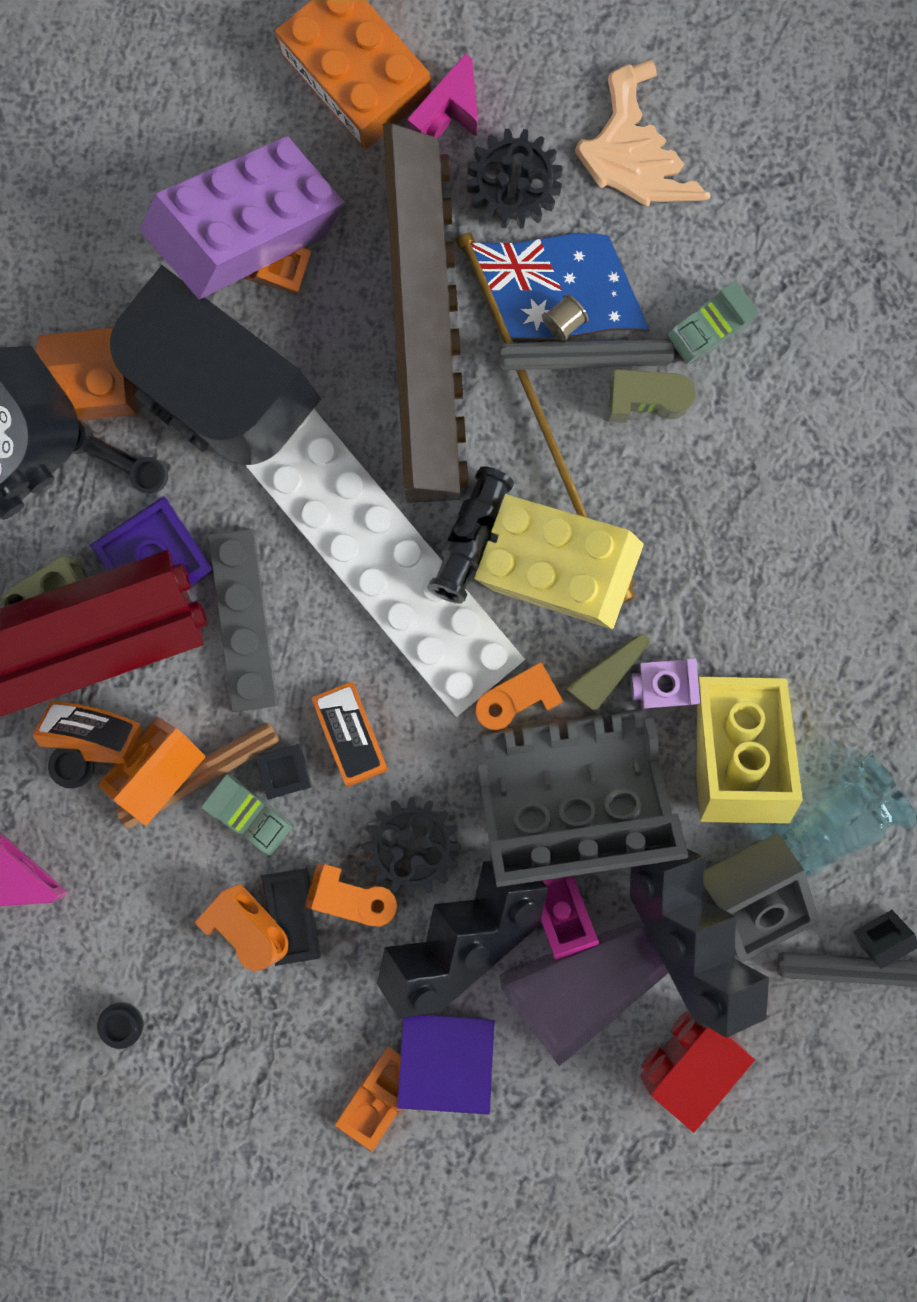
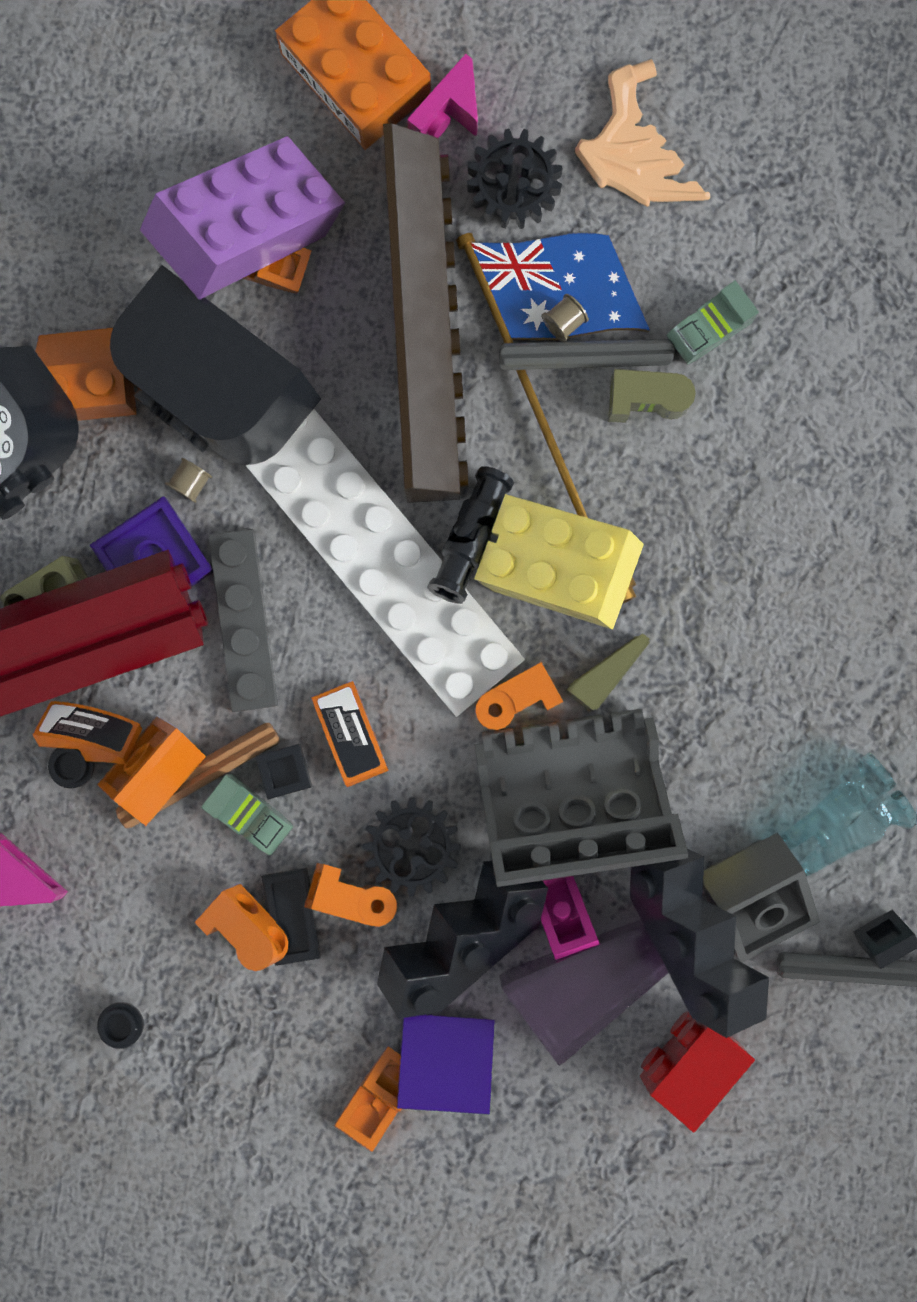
black bar [72,419,168,494] -> none
lavender brick [630,658,700,709] -> none
light yellow slope [696,677,803,824] -> none
none -> dark tan axle [165,458,212,503]

